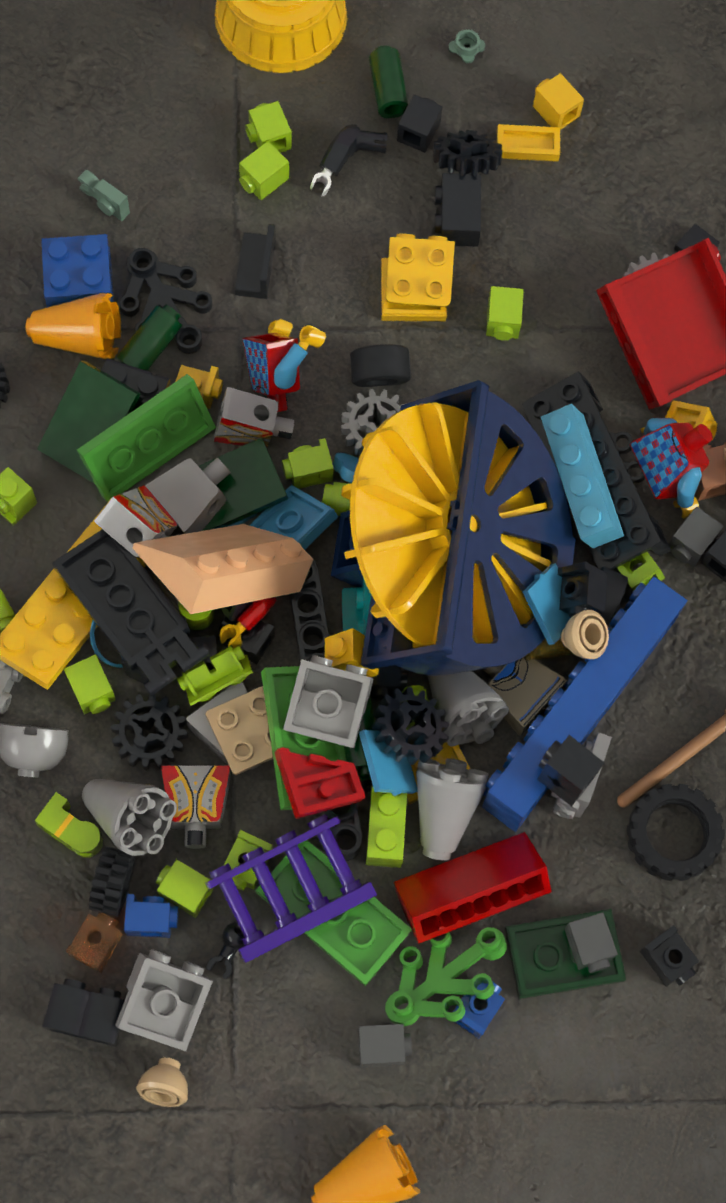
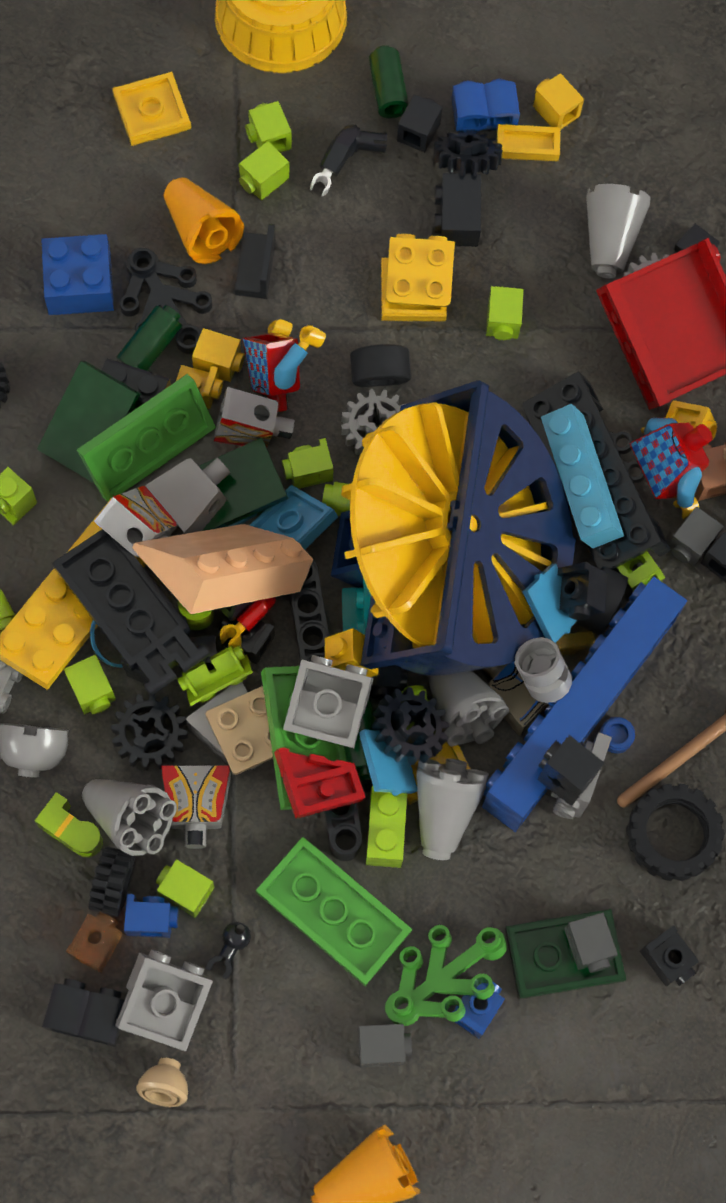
light orange cone [26,293,121,359] -> none
sand green plate [78,170,130,221] -> none
dark purple fence [205,814,377,963] -> none
lime brick [223,829,273,891] -> none
dark azure tile [332,453,359,483] -> none
red brick [393,832,552,944] -> none
sand green plate [448,29,485,63] -> none
tan brick [561,610,609,659] -> none
none -> yellow tile [112,72,191,146]
none -> light orange cone [163,177,245,264]
none -> yellow brick [192,328,245,382]
none -> blue brick [451,79,520,132]
none -> light grey wheel [515,637,572,703]
none -> light grey cone [586,184,651,278]
none -> blue tile [599,717,635,754]

